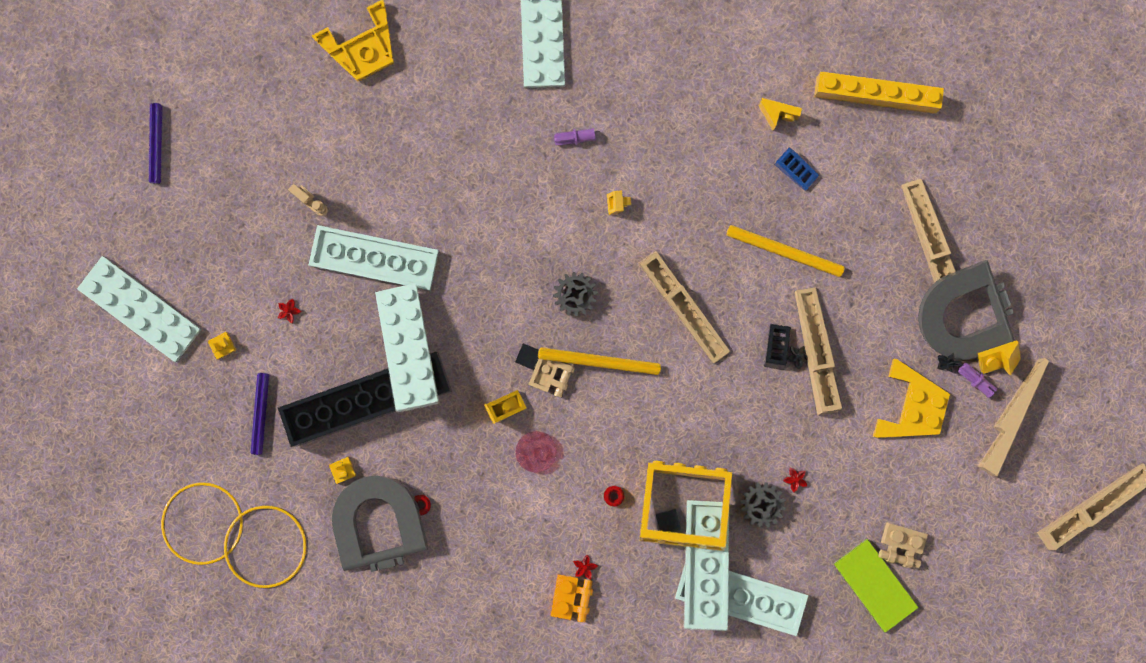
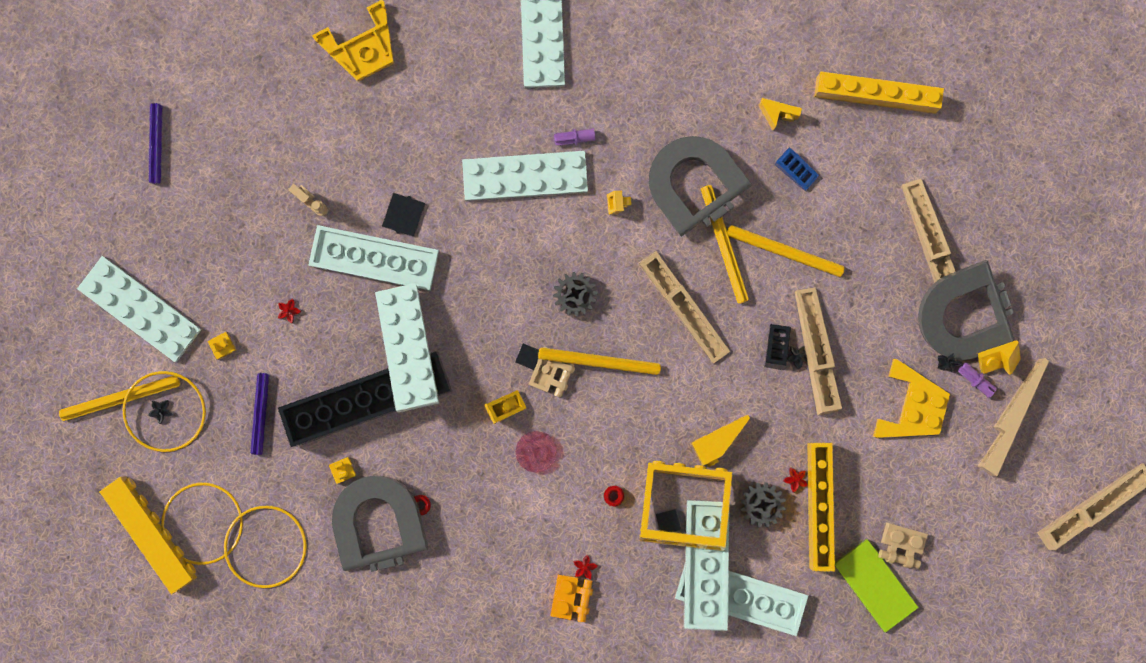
none -> yellow axle [59,375,180,421]
none -> yellow brick [99,476,197,595]
none -> yellow piece [123,371,206,452]
none -> black plant [148,400,173,424]
none -> black piece [382,192,426,237]
none -> light aqua plate [462,151,588,201]
none -> dark grey piece [649,136,752,237]
none -> yellow slope [691,415,750,467]
none -> yellow axle [701,185,749,304]
none -> yellow brick [807,443,835,571]

